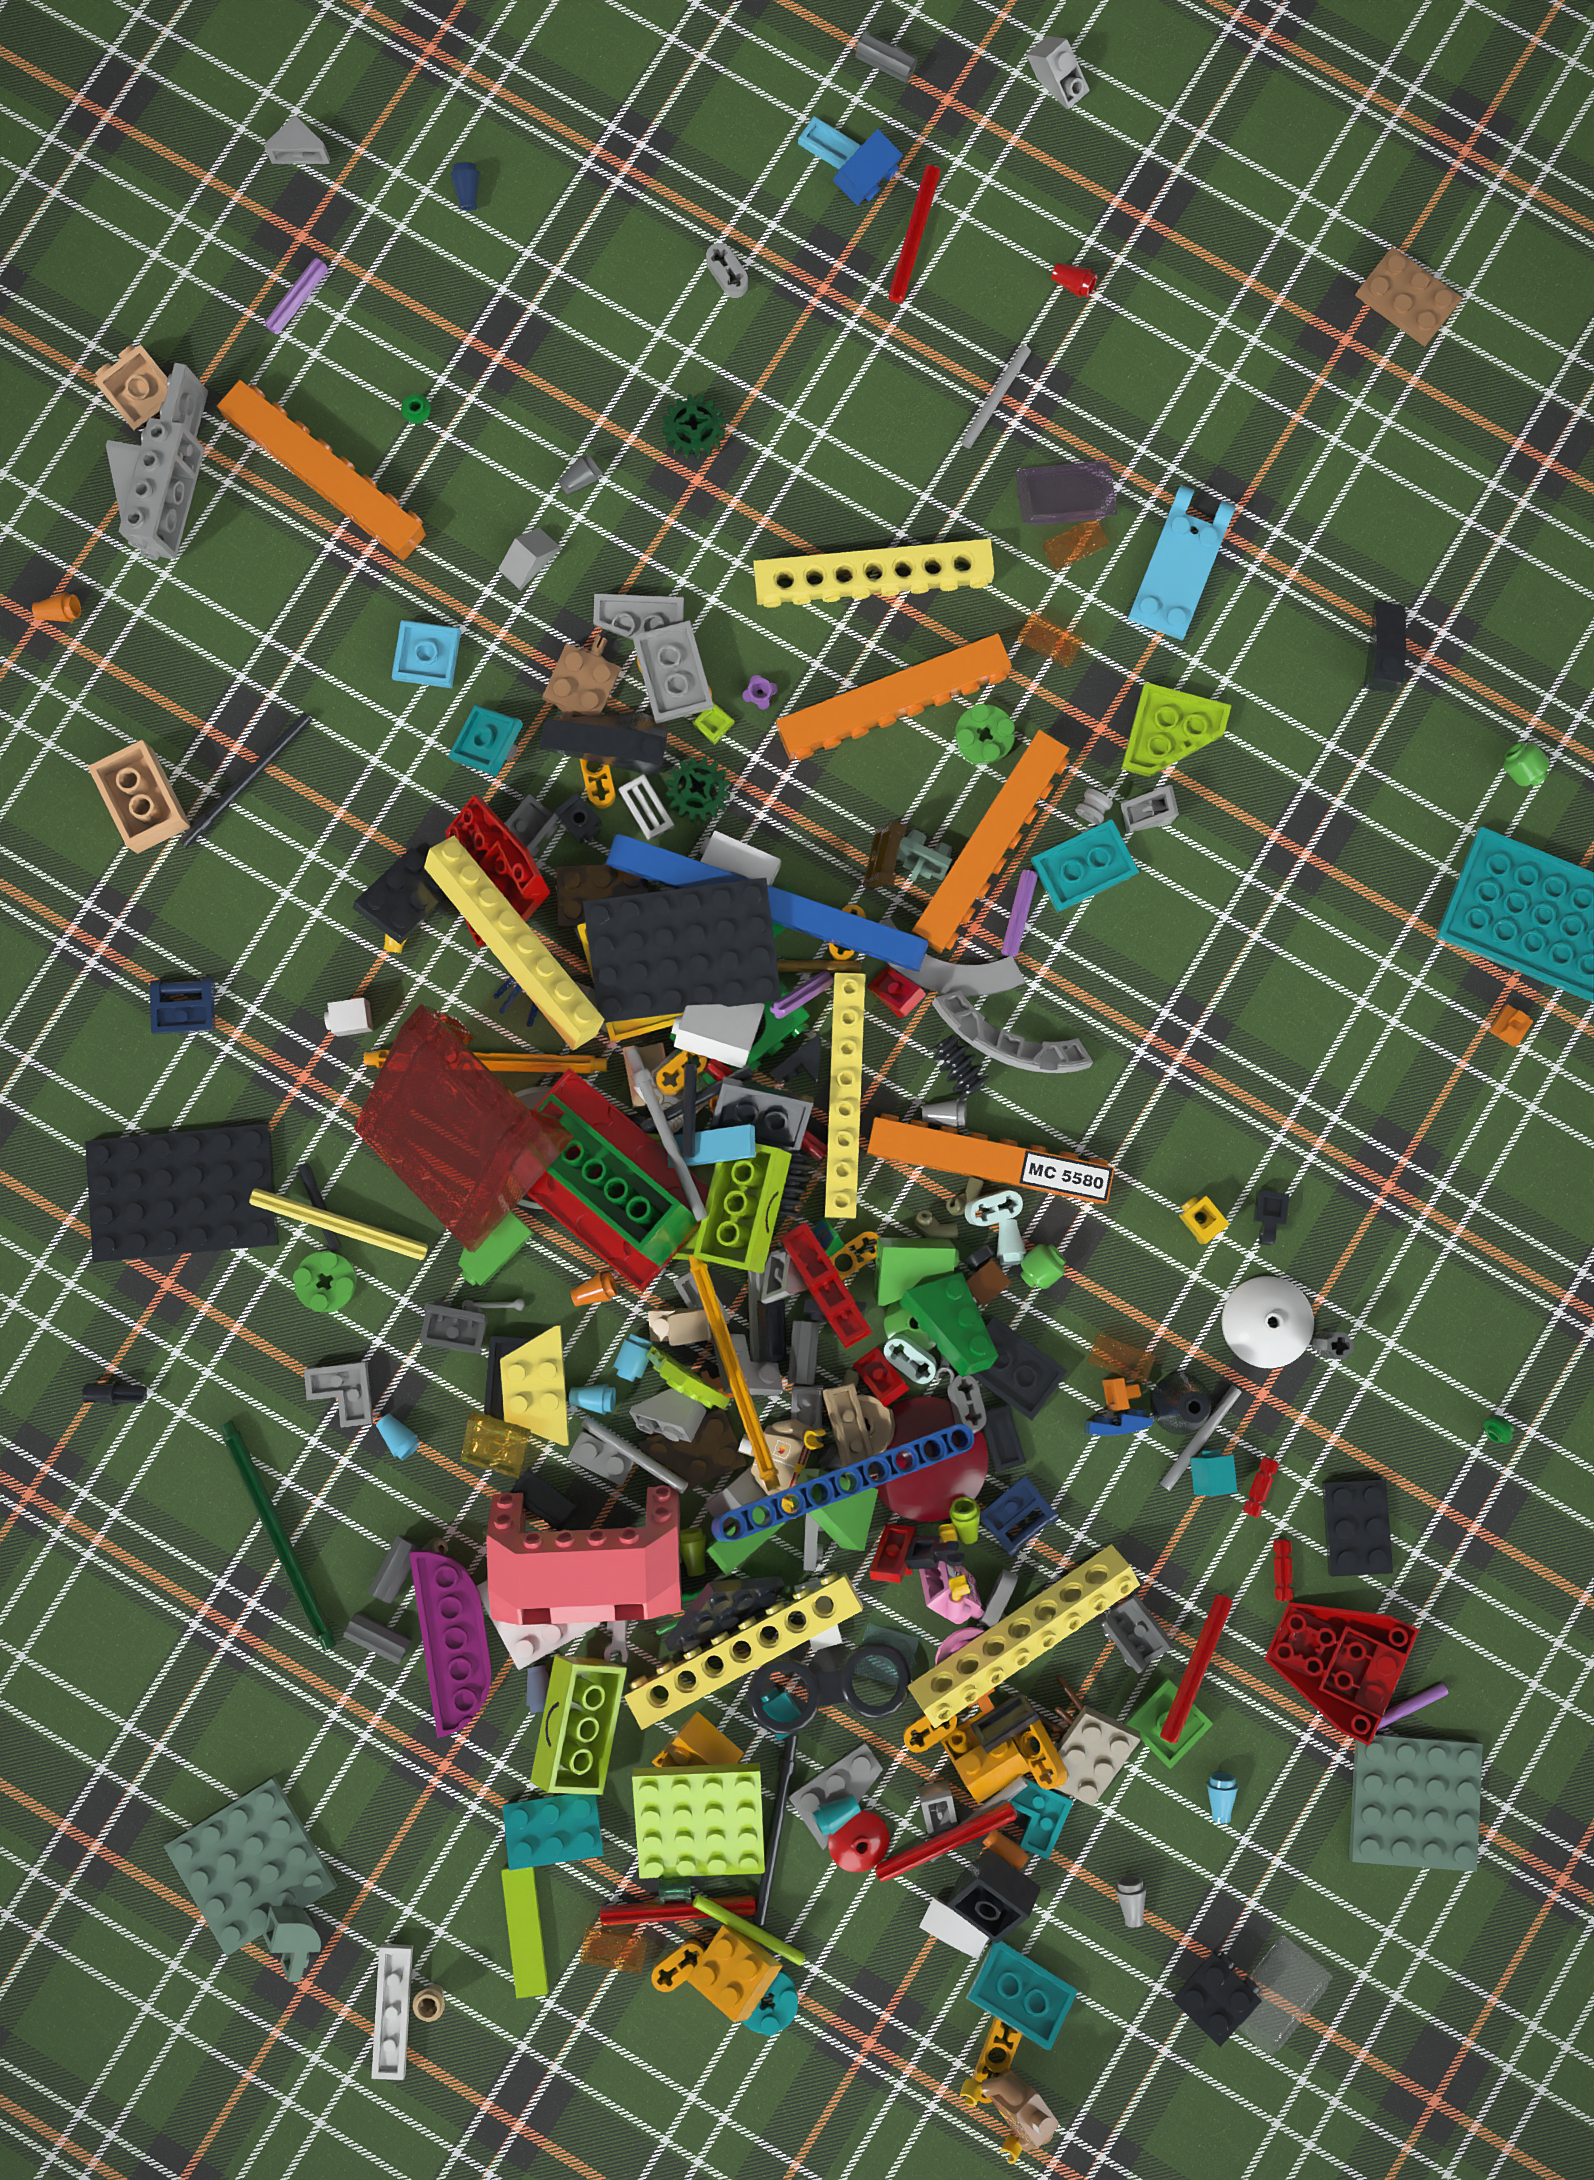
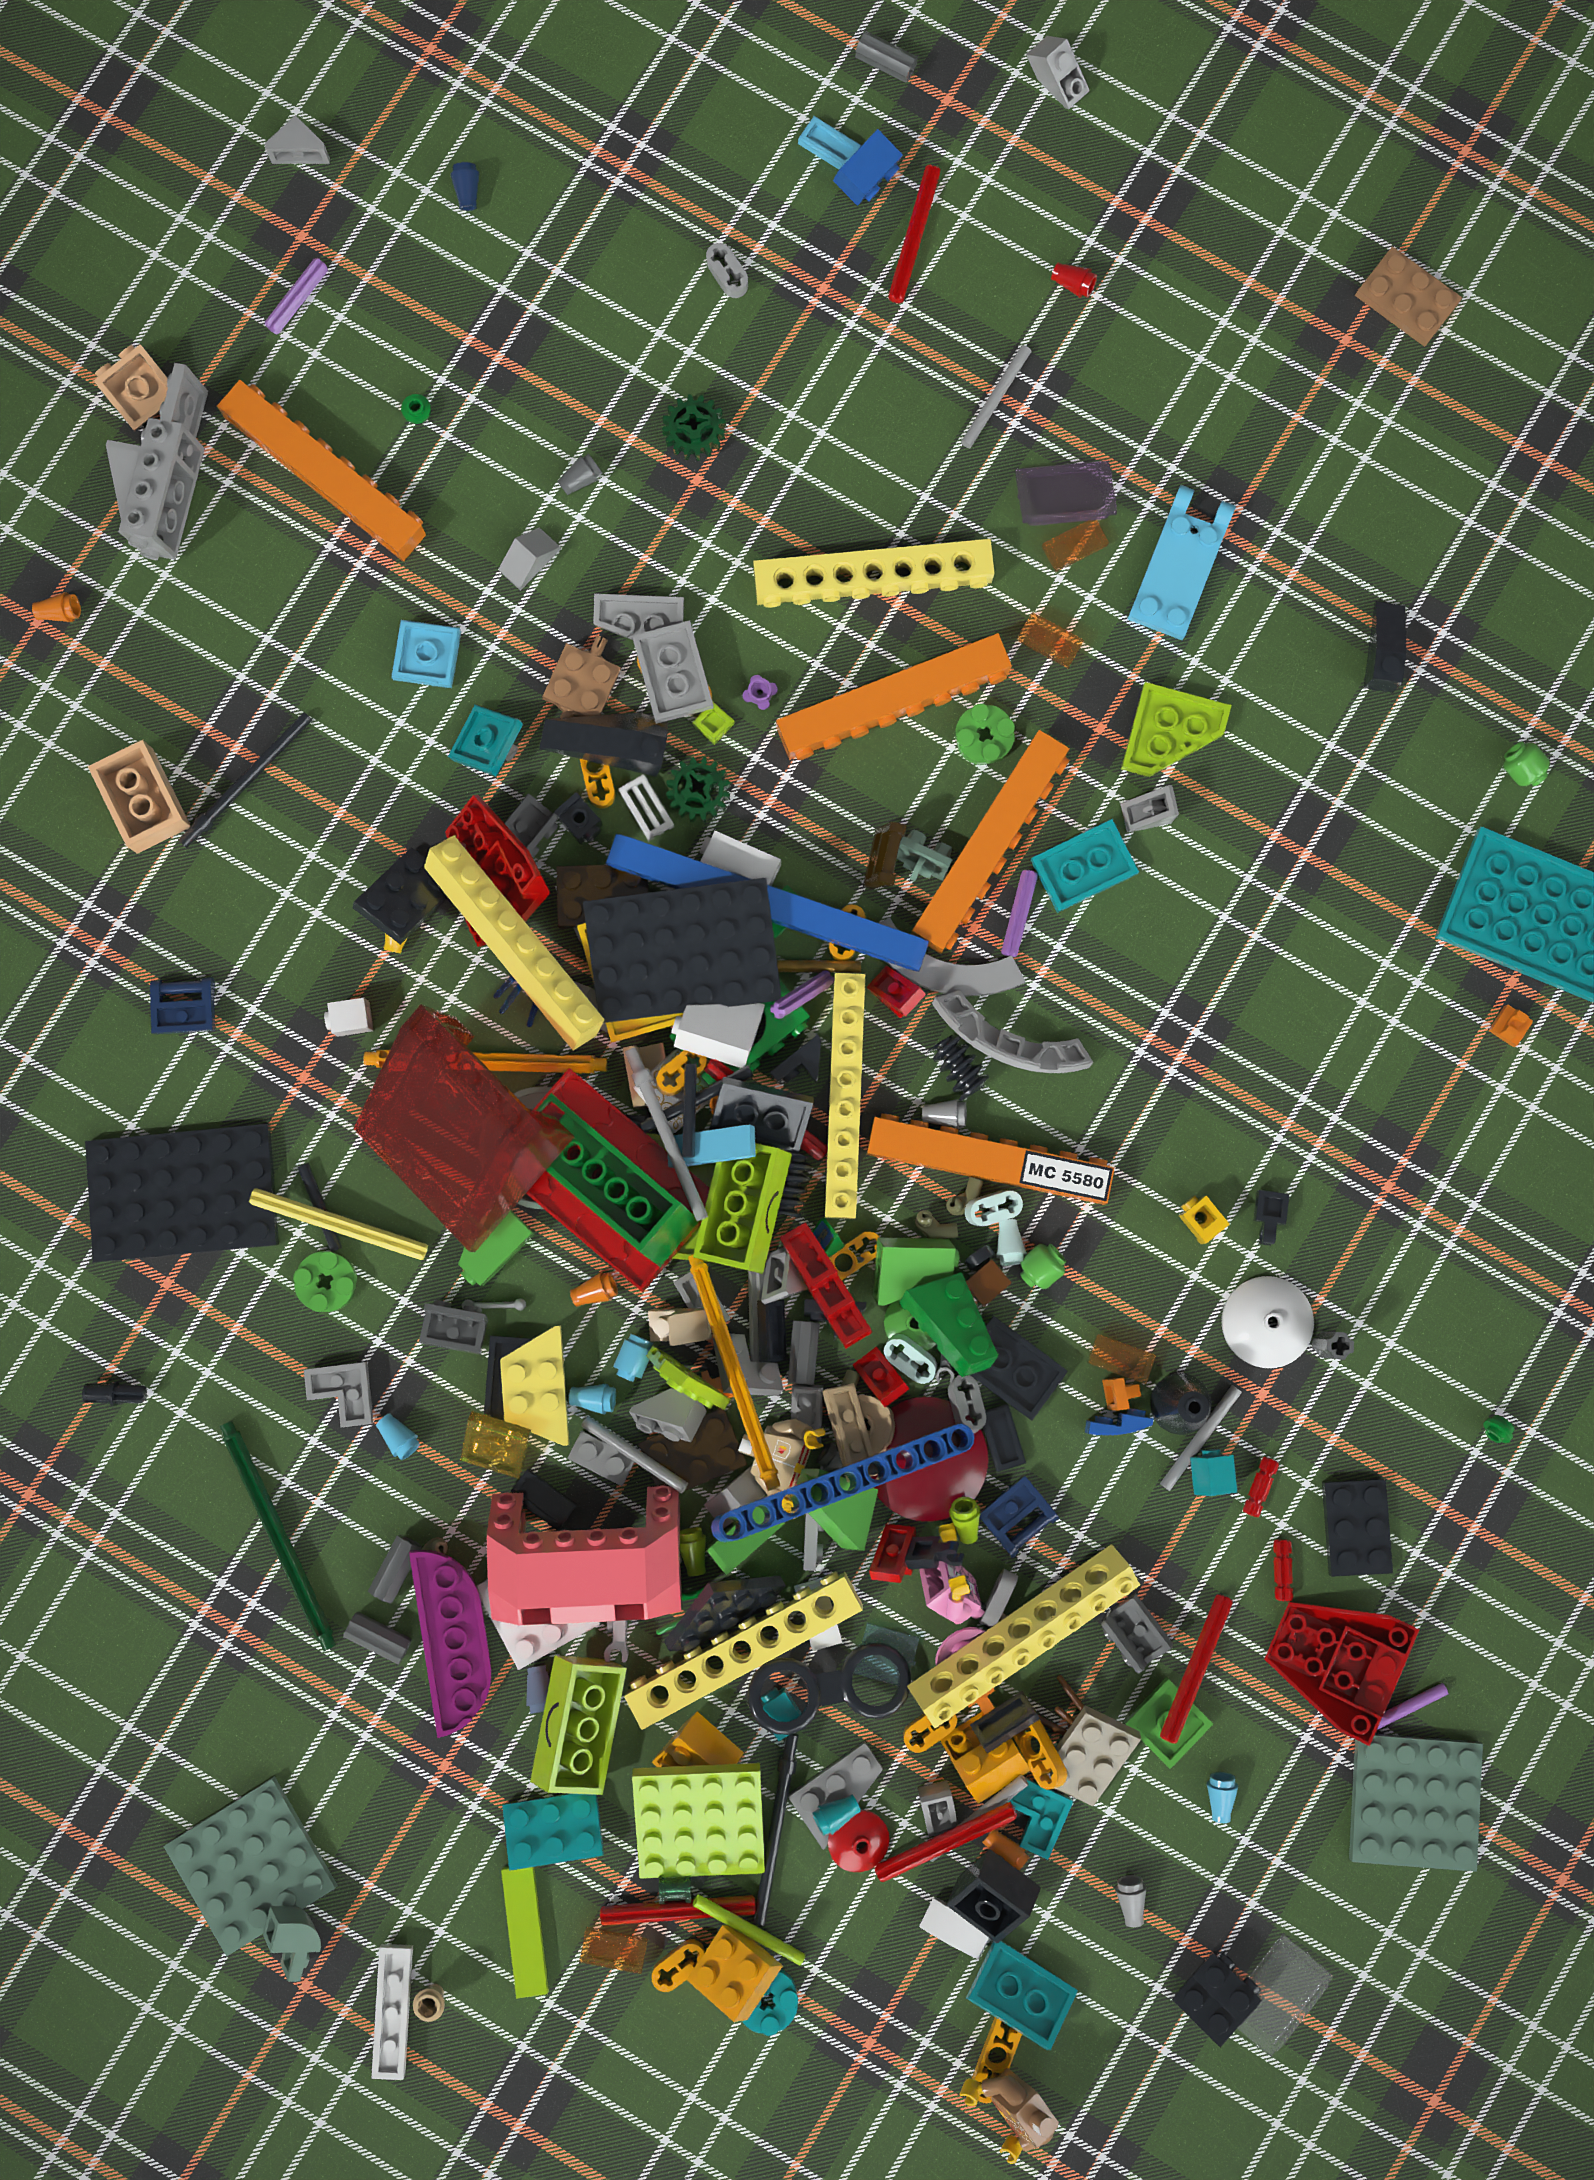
light grey wheel [1075,788,1113,825] -> none

